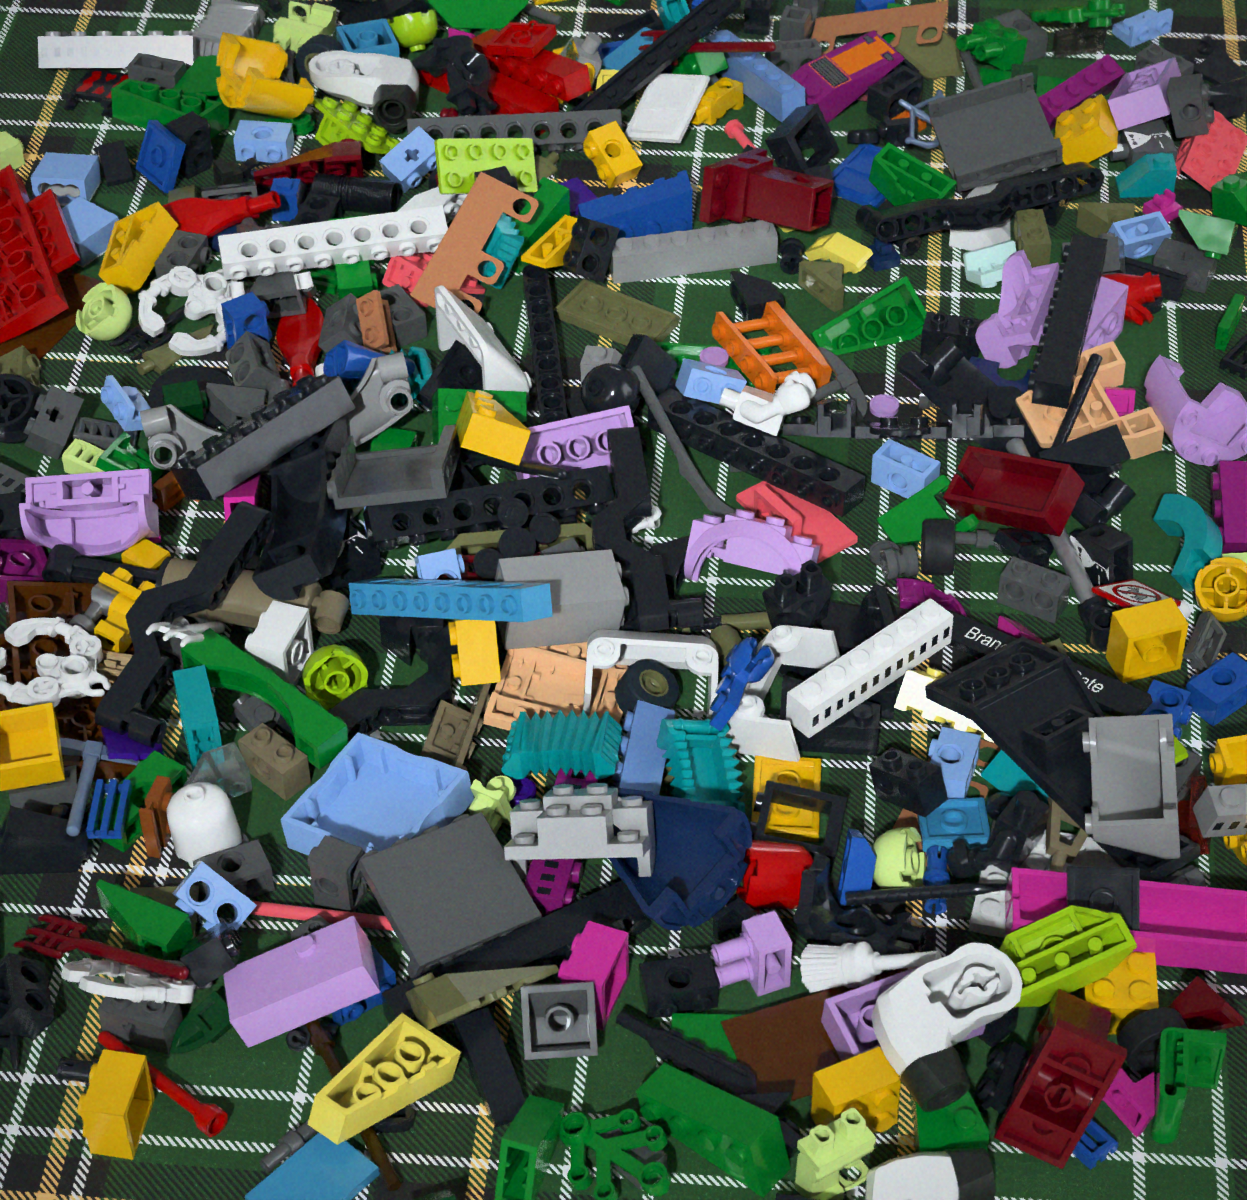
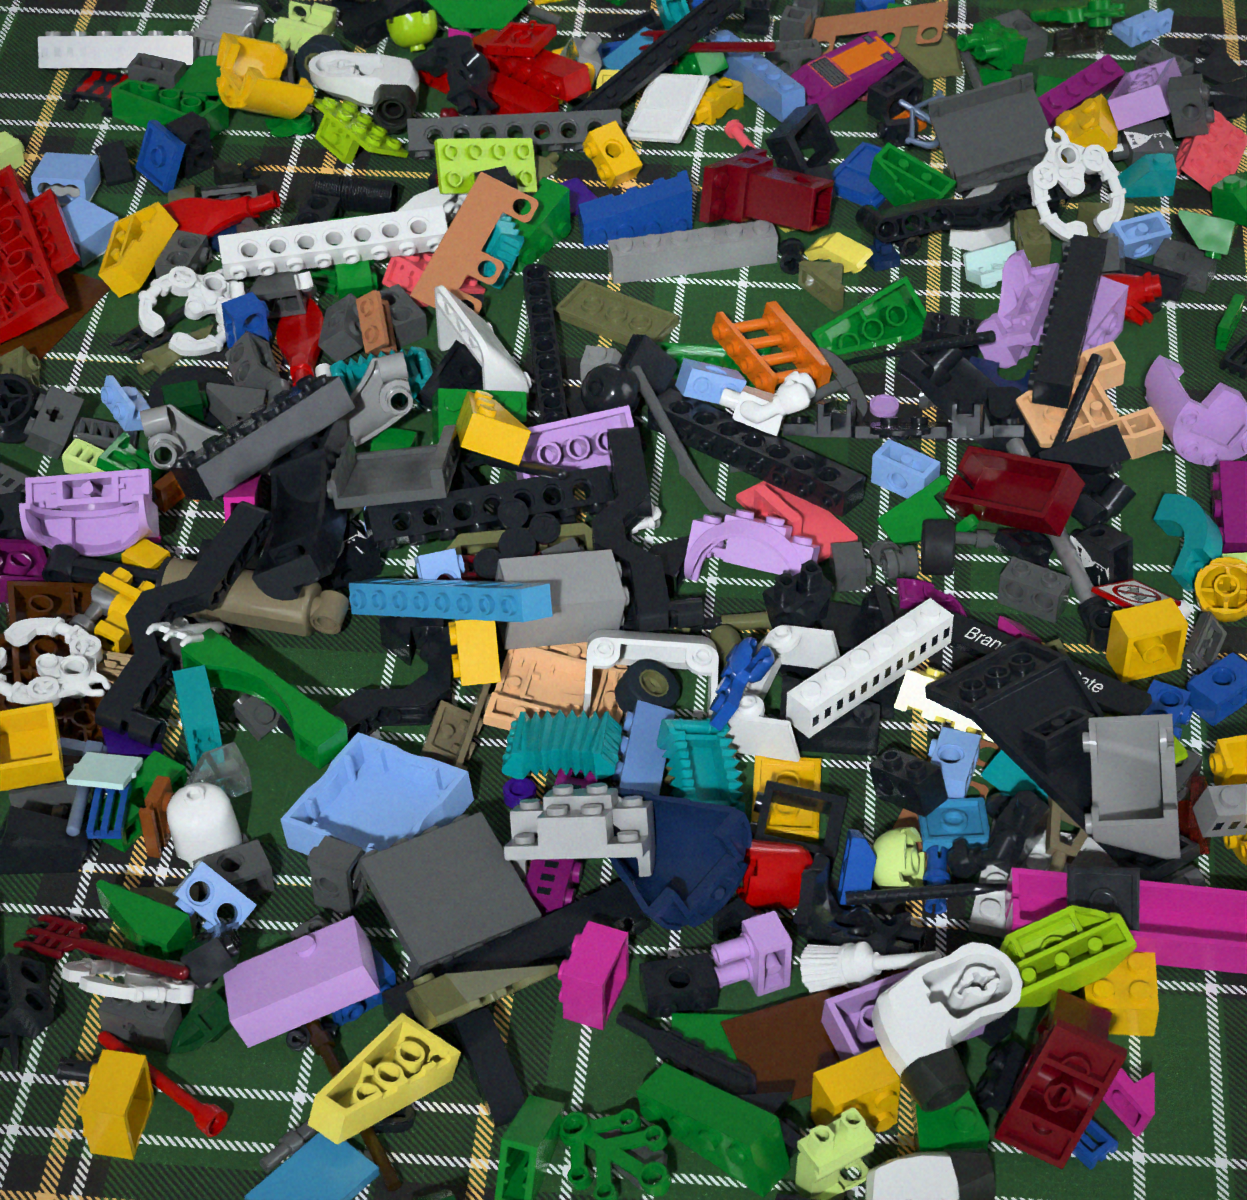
yellowish green cylinder [76,282,132,341] -> none
light blue brick [233,120,295,163] -> none
dark tan brick [238,723,311,801] -> none
white brick [245,600,314,686] -> none
coral bar [250,901,394,931] -> none
dark red wedge [254,139,364,187] -> none
blue slope [270,177,308,221] -> none
lime cylinder [302,644,368,711] -> none
blue piece [323,340,415,382] -> none
dark azure brick [336,18,400,58] -> none
light blue brick [379,126,437,193] -> none
yellowish green hips [468,776,516,835] -> none
dark grey slope [520,981,598,1060] -> none
yellow slope [521,215,578,269] -> none
black brick [562,216,620,282] -> none
lavender piece [700,346,729,367] -> none
black slope [730,271,784,321] -> none
black tile [847,128,879,144] -> none
dark pink tile [1105,387,1136,417] -> none
black tyre [1117,1007,1188,1073] -> none
dark pink tile [1143,188,1183,223] -> none
green piece [1151,1027,1227,1144] -> none
dark red slope [1167,976,1244,1031] -> none
none -> light aqua piece [66,752,143,790]
none -> dark grey brick [829,541,872,592]
none -> black piece [843,330,996,366]
none -> white piece [1027,126,1127,242]

